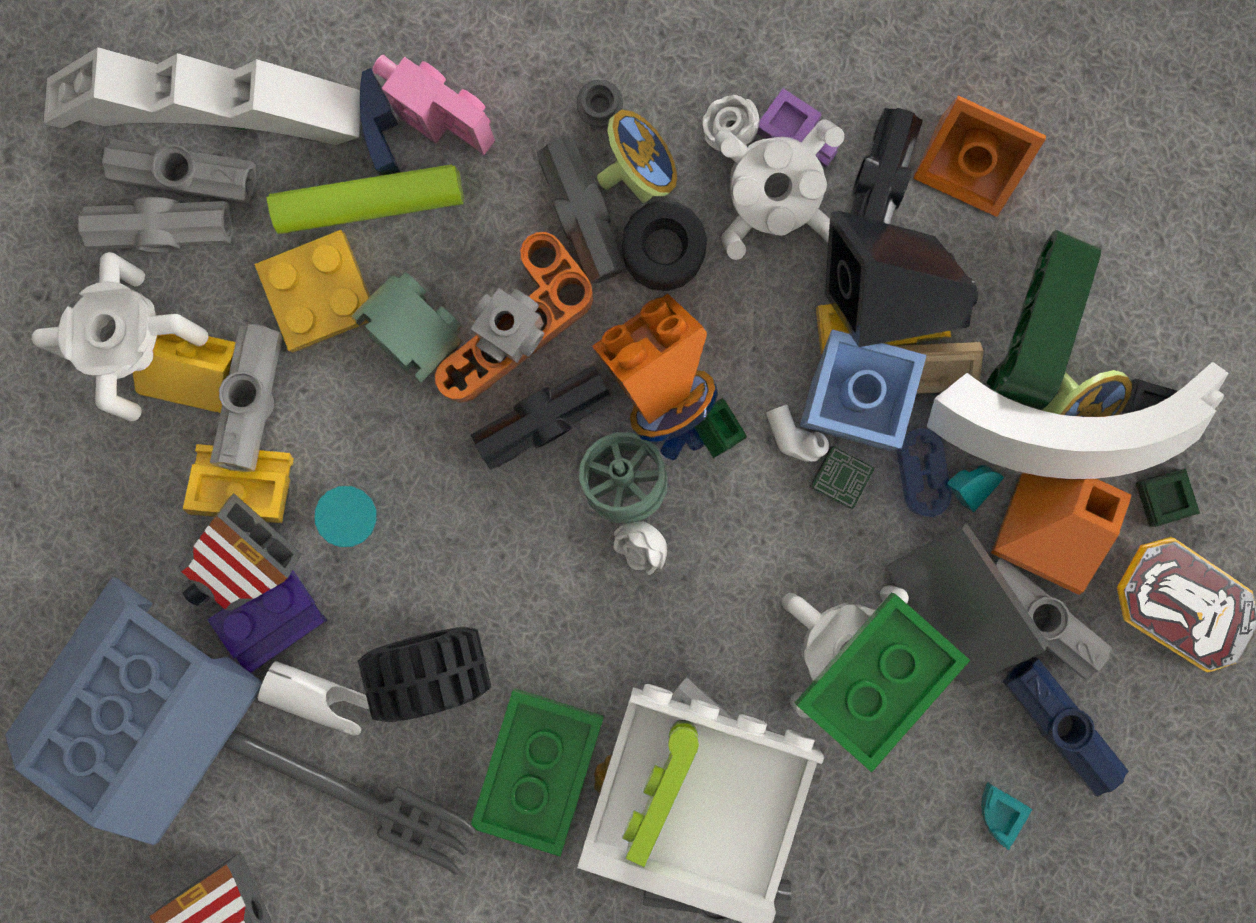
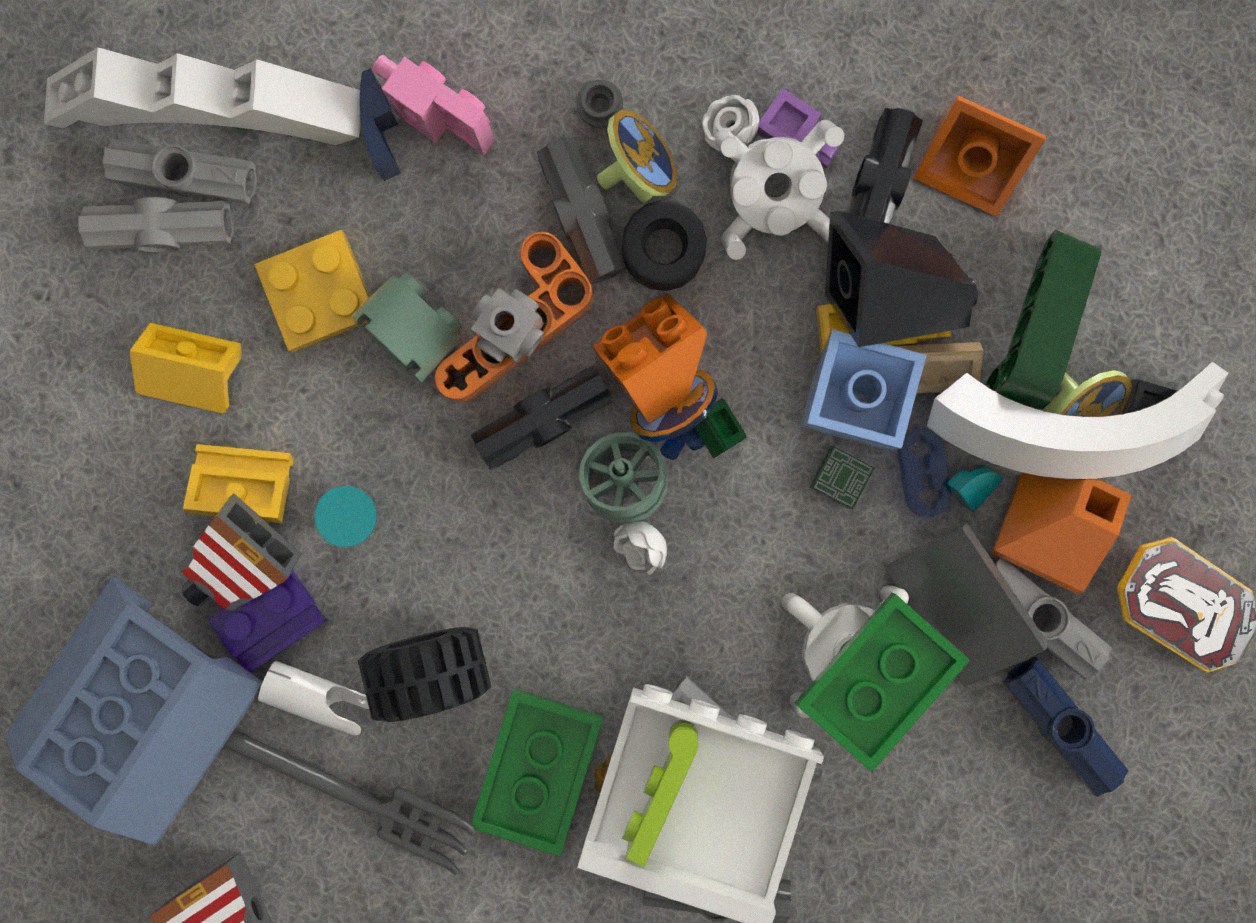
white plate [31,252,208,421] -> none
light grey piece [210,324,283,472] -> none
lime brick [266,164,464,234] -> none
white arm [766,405,829,462] -> none
teal tile [981,782,1033,850] -> none
dark green tile [1135,469,1200,527] -> none

